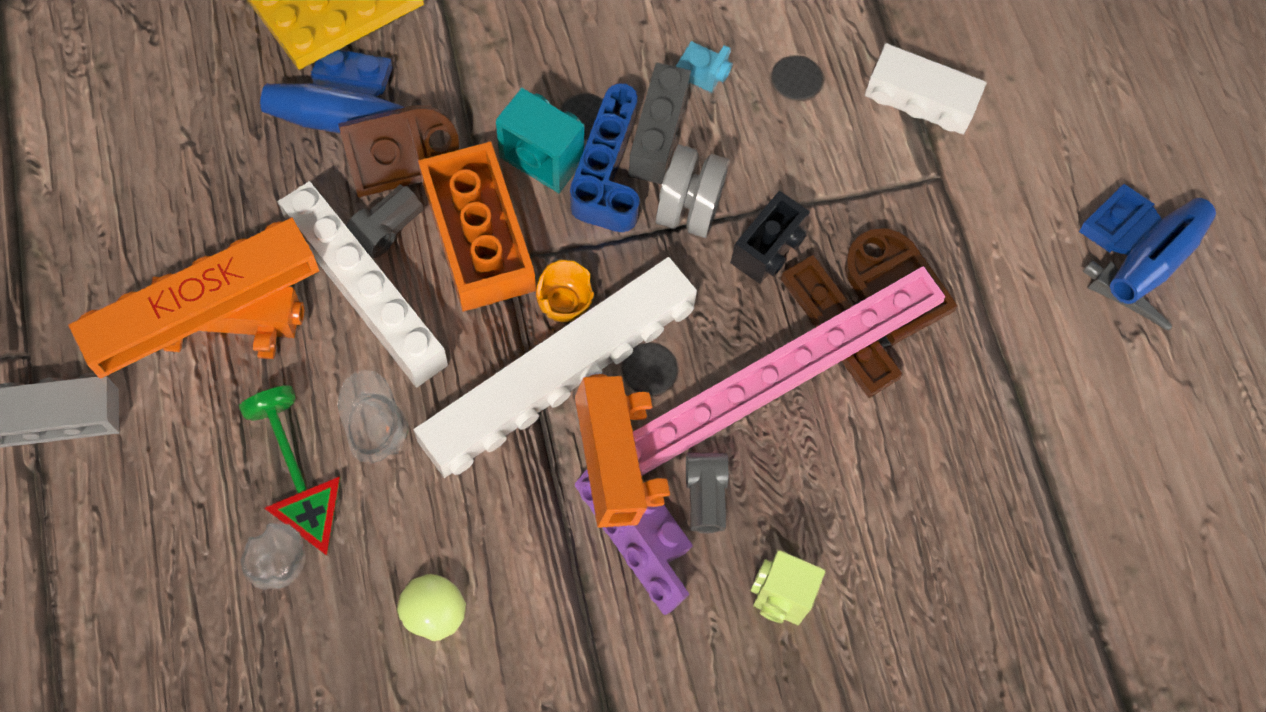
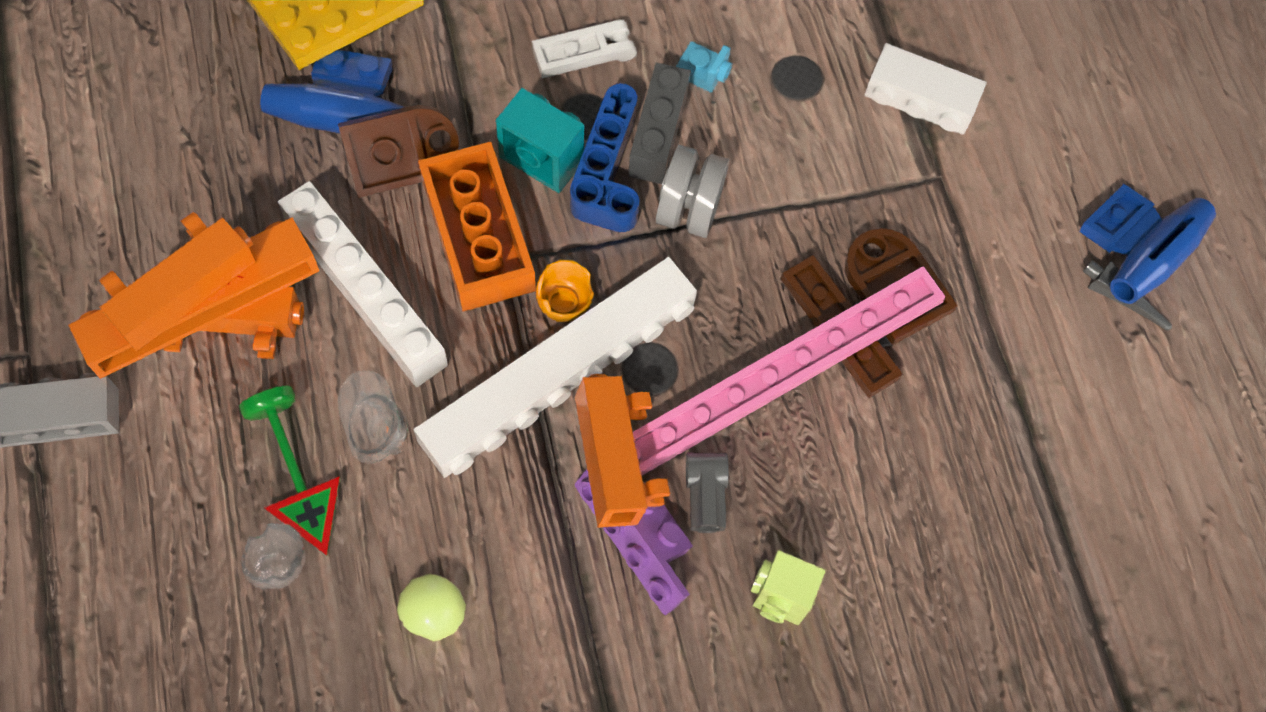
dark grey piece [346,185,423,258] -> none
black brick [730,190,810,284] -> none
none -> orange brick [99,211,256,351]
none -> white plate [532,20,637,78]

